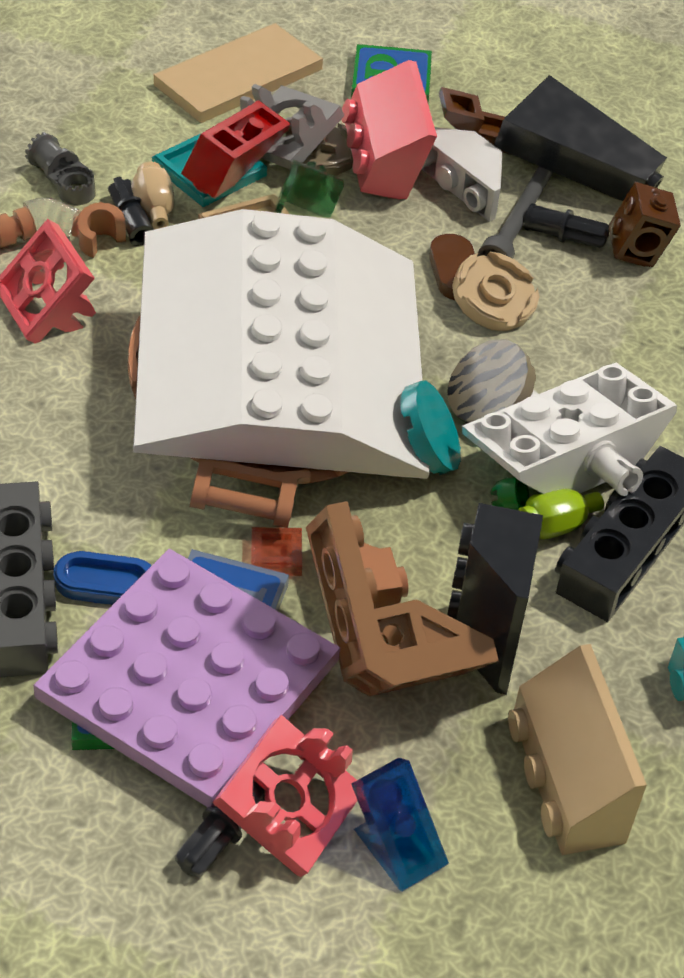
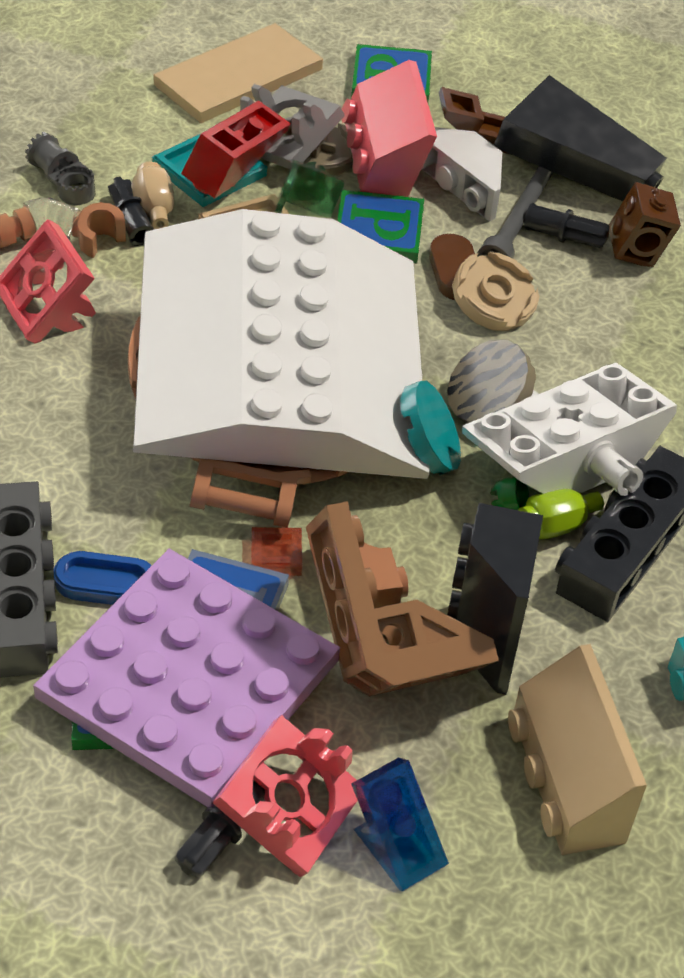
none -> tile [337,190,425,264]

